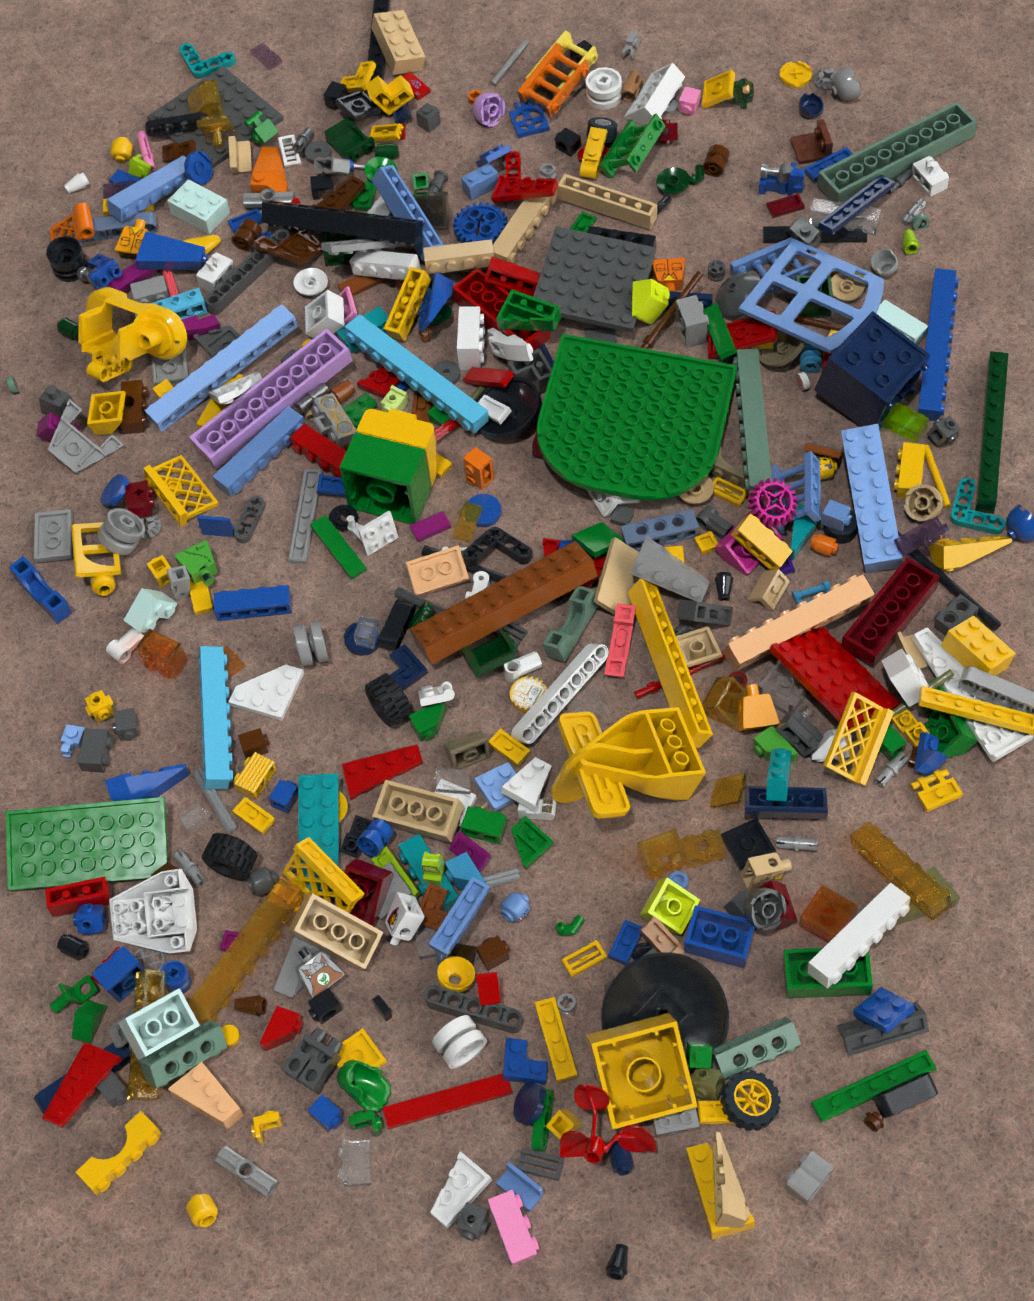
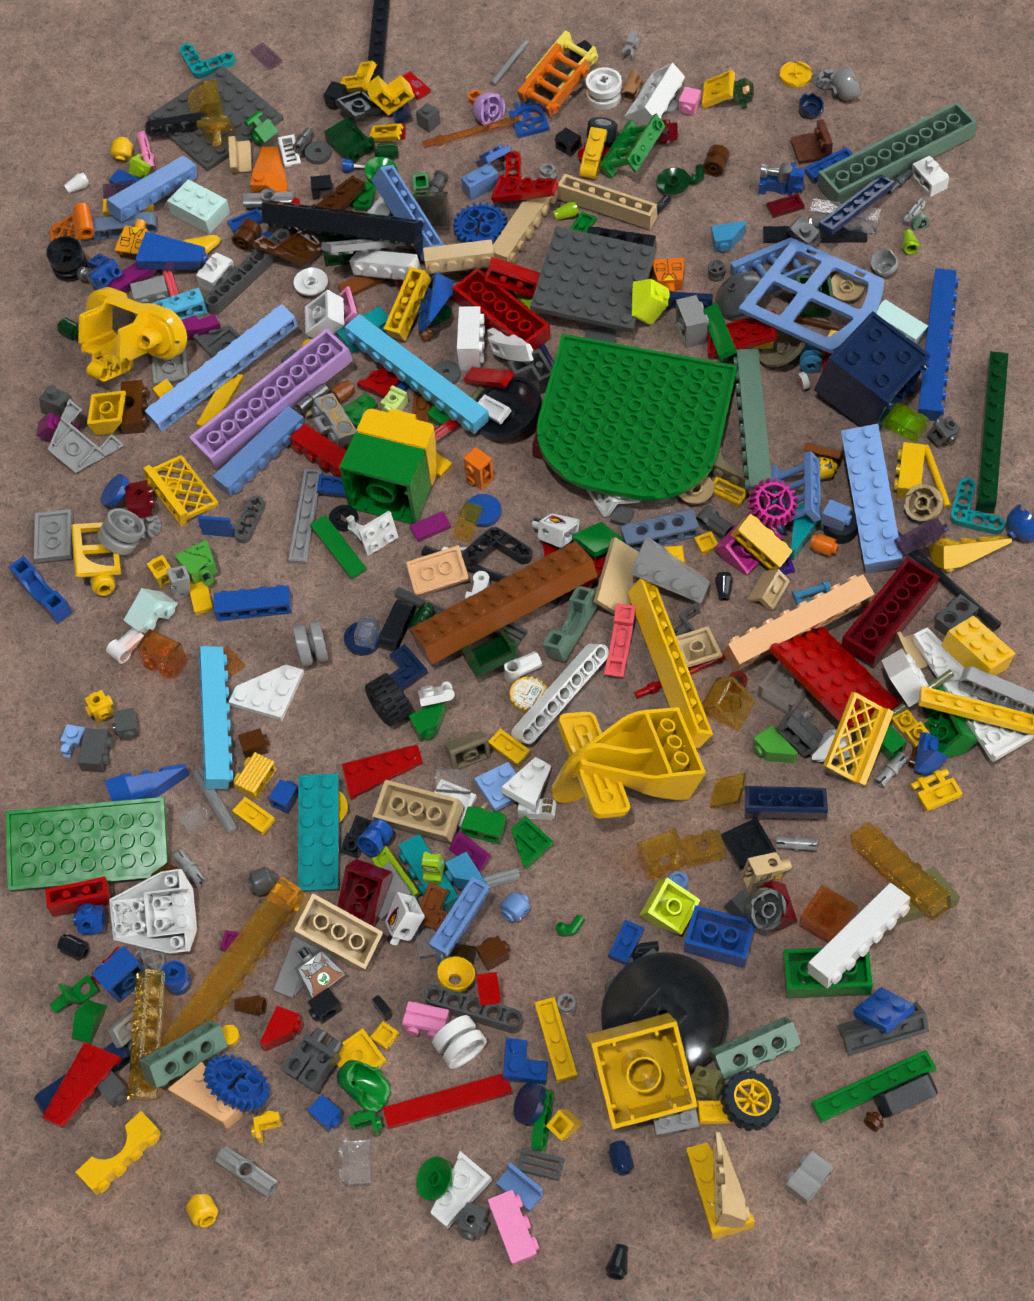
sand green tile [6,375,19,394] -> none
light aqua brick [118,988,200,1060] -> none
reddish brown slope [162,140,196,162] -> none
blue tile [184,151,213,185] -> none
black tyre [201,833,258,880] -> none
white plate [208,371,262,405] -> none
yellow fence [282,837,365,913] -> none
light grey brick [314,157,350,176] -> none
tan brick [371,10,425,75] -> none
green wedge [496,289,562,332] -> none
red plant [560,1084,656,1164] -> none
yellow tile [561,940,607,978] -> none
medium nougat hinge [639,916,685,955] -> none
reddish brown bar [640,271,703,349] -> none
dark grey slope [676,599,733,626] -> none
green brick [686,1041,712,1068] -> none
light orange torso [738,684,780,732] -> none
teal brick [766,748,792,802] -> none
none -> blue gear [203,1054,271,1112]
none -> yellow tile [370,1021,400,1051]
none -> bright pink brick [402,1001,451,1040]
none -> green dish [416,1156,452,1201]
none -> clear orange bar [423,115,519,148]
none -> white torso [532,514,580,548]
none -> lime cone [553,201,579,220]
none -> dark azure slope [711,221,746,252]

